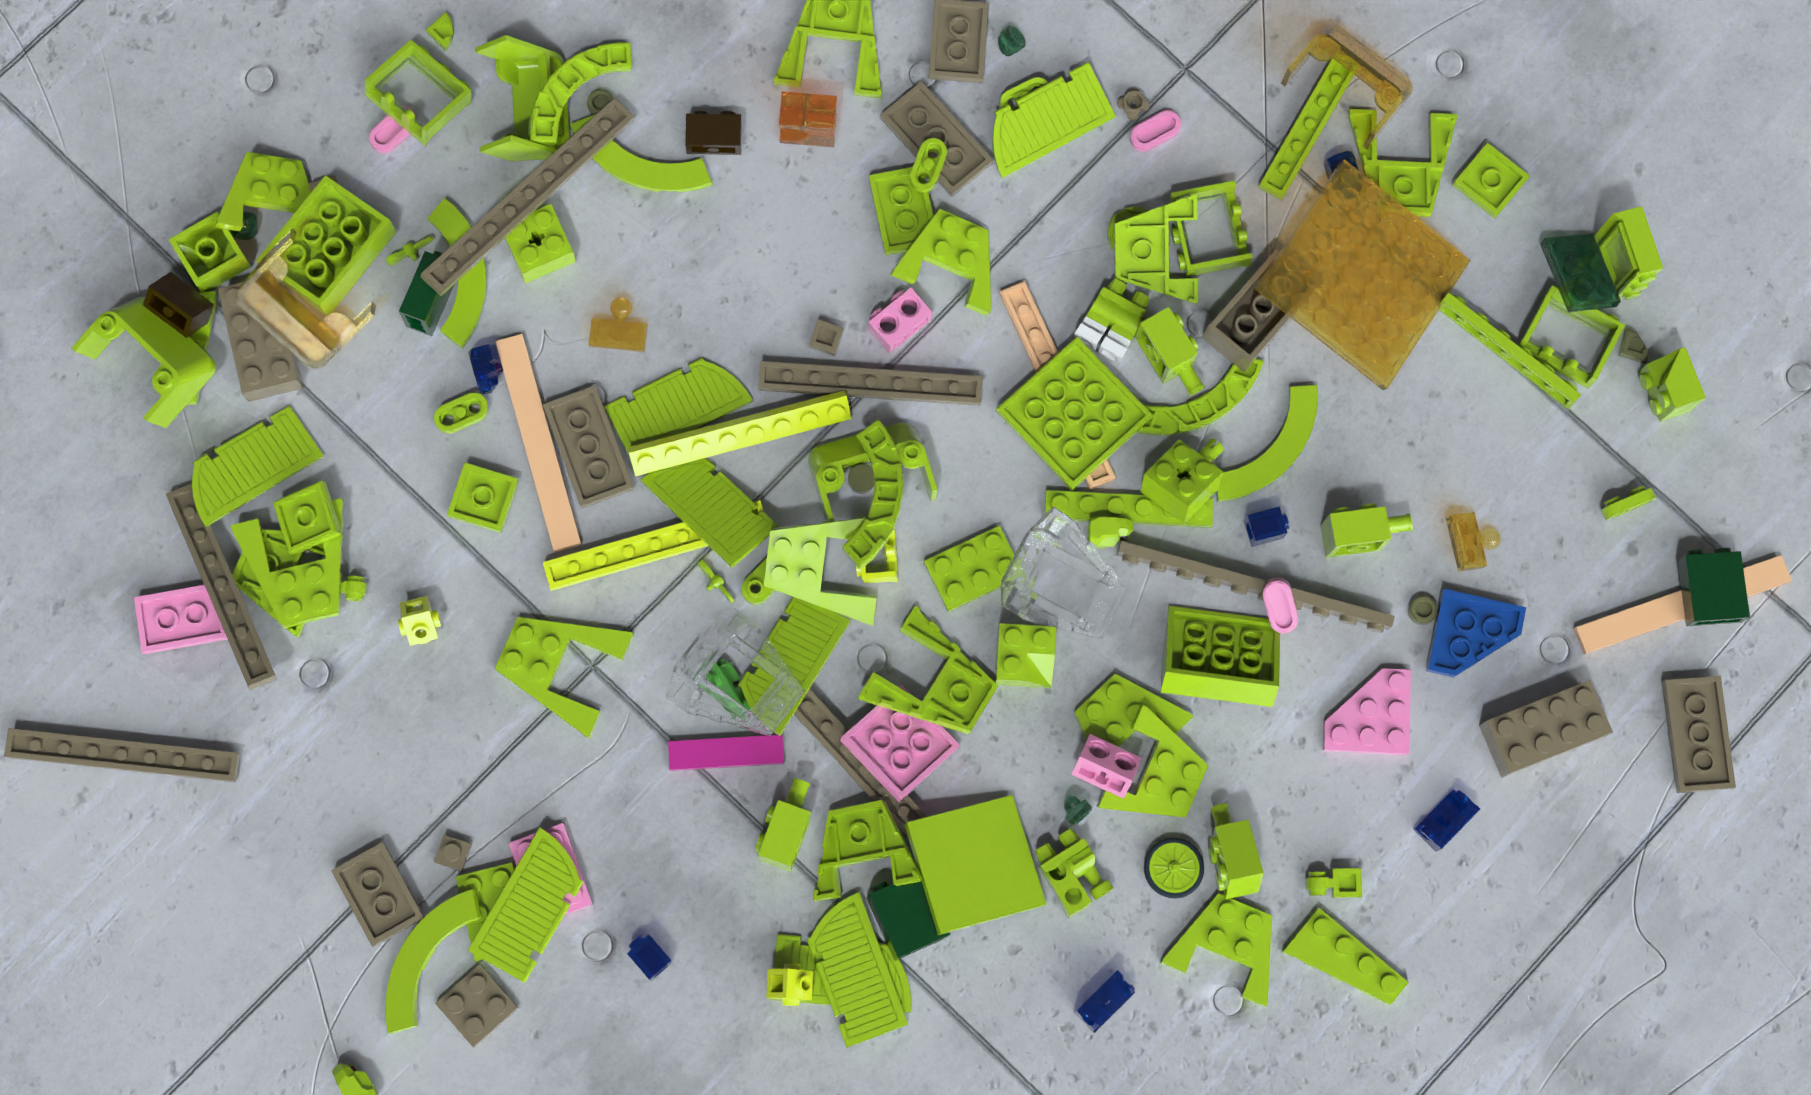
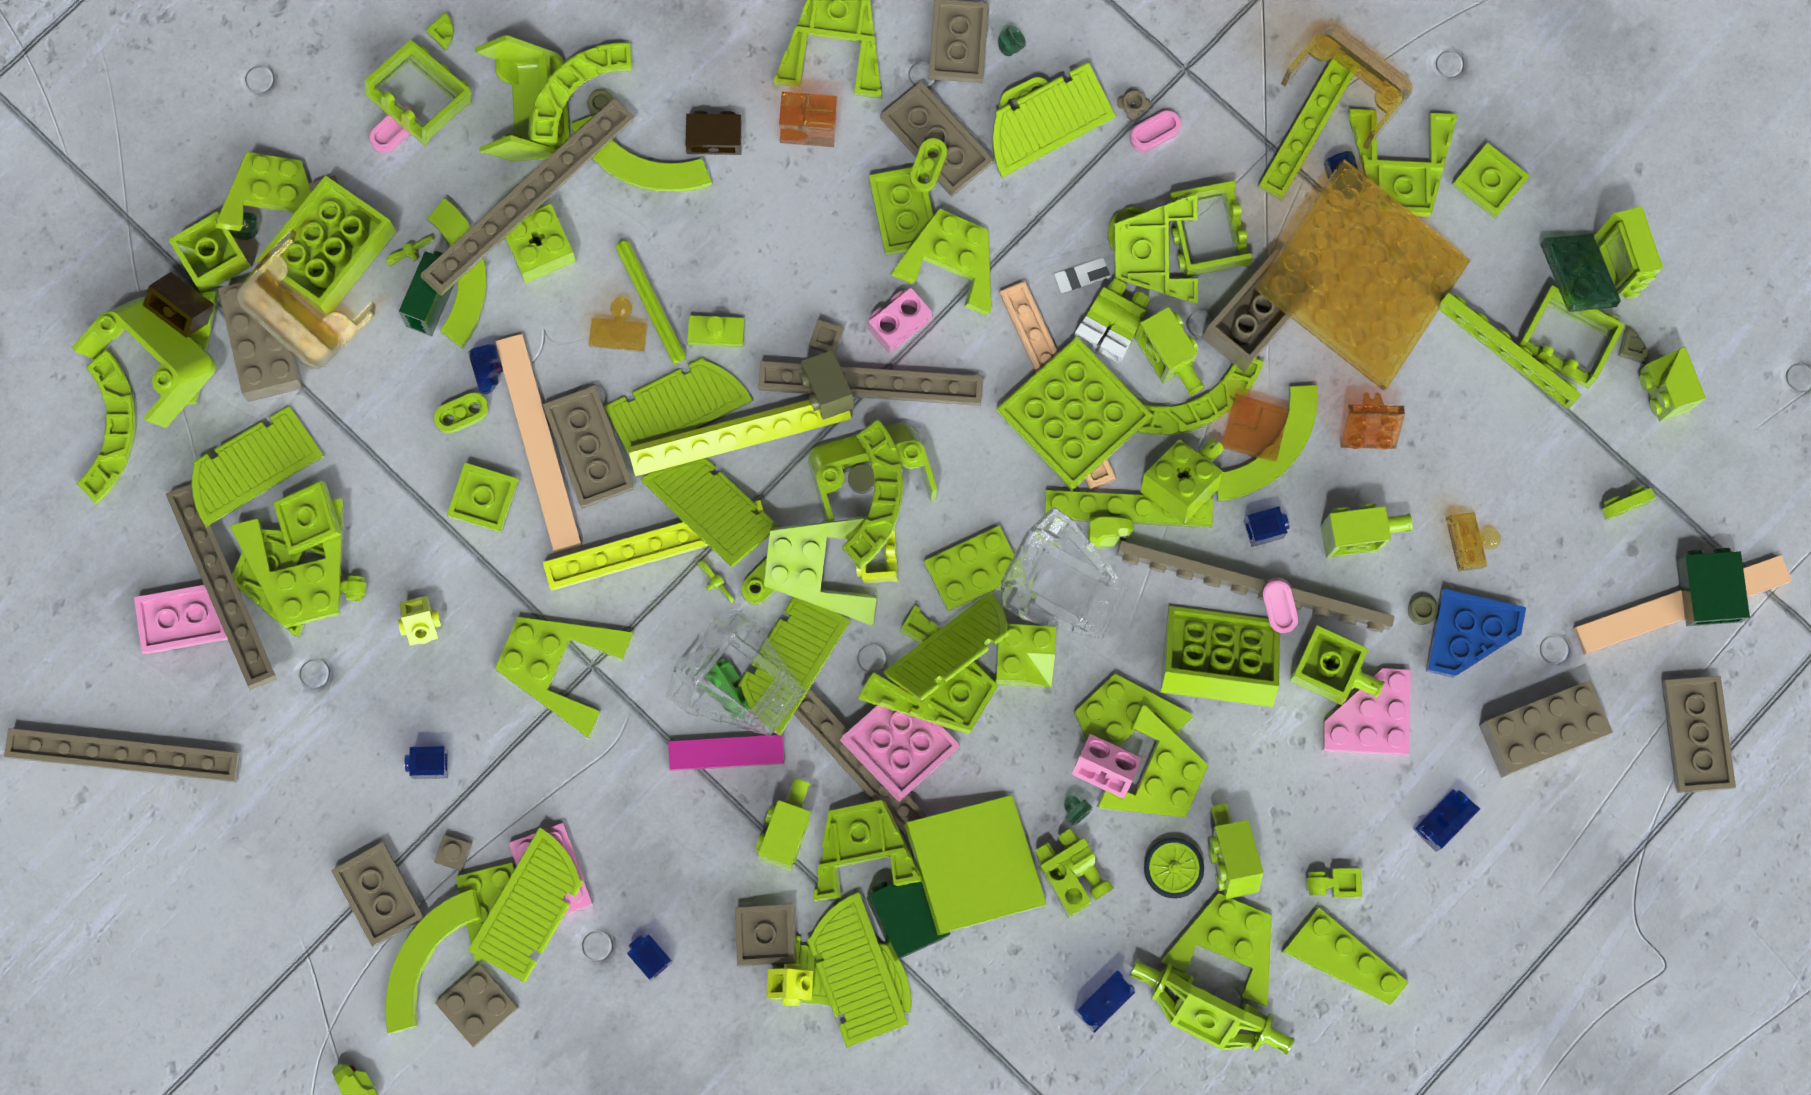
none -> lime tile [76,349,136,505]
none -> clear blue brick [404,746,448,779]
none -> lime axle [616,240,686,364]
none -> lime tile [687,315,745,348]
none -> dark tan plate [735,904,796,967]
none -> olive brick [799,350,854,420]
none -> lime piece [884,593,1009,701]
none -> white sticker [1054,258,1110,293]
none -> lime plate [1129,959,1295,1055]
none -> clear orange plate [1221,394,1290,462]
none -> lime brick [1290,625,1385,706]
none -> clear orange plate [1340,392,1405,450]

